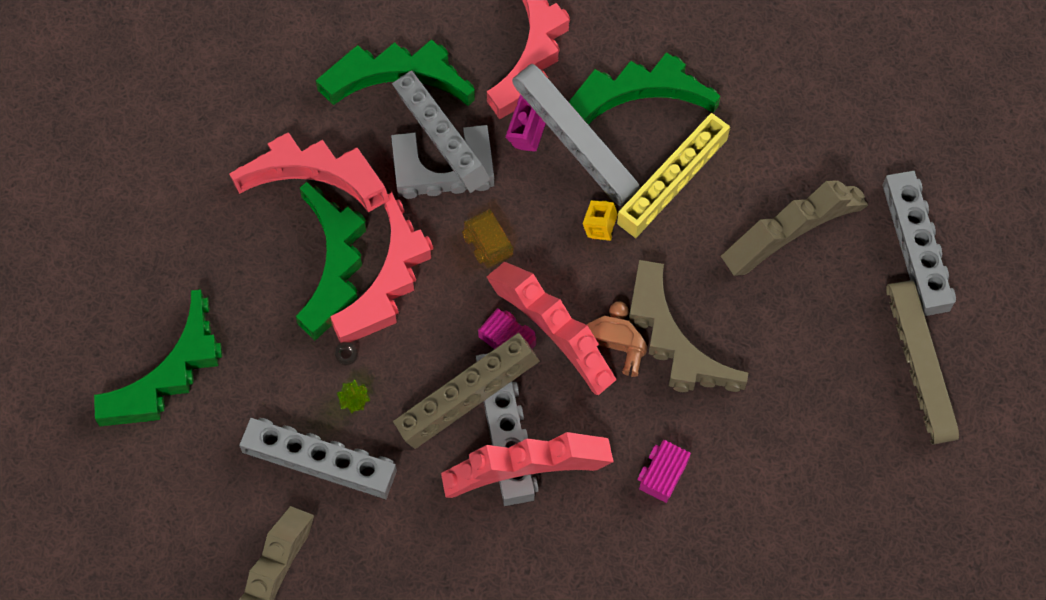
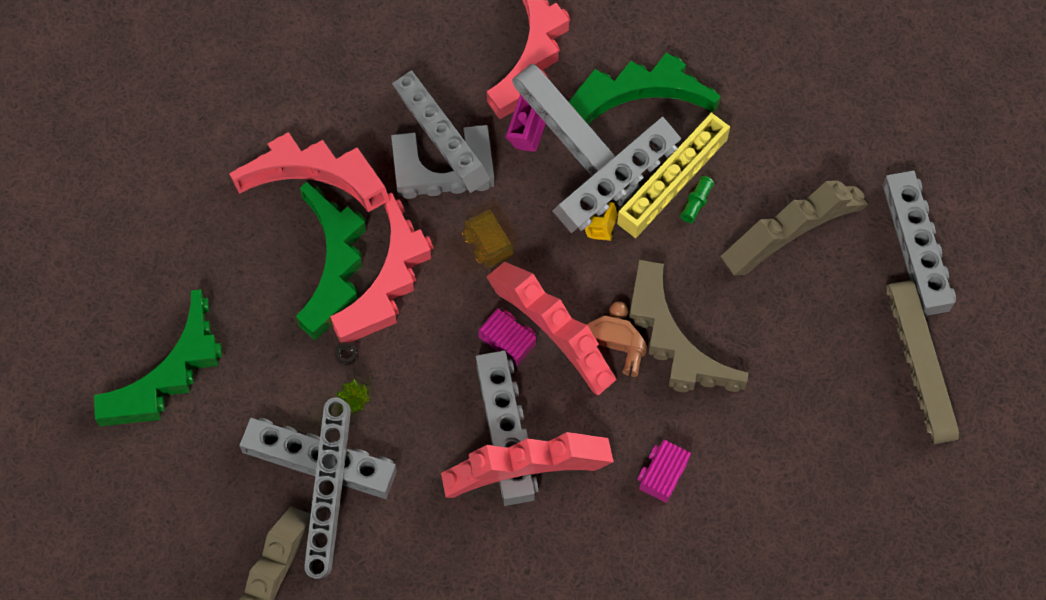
green arch [316,39,475,106] -> none
dark tan brick [393,333,540,449] -> none
none -> light grey beam [305,397,351,579]
none -> light grey brick [552,117,682,233]
none -> green pin [680,176,714,223]

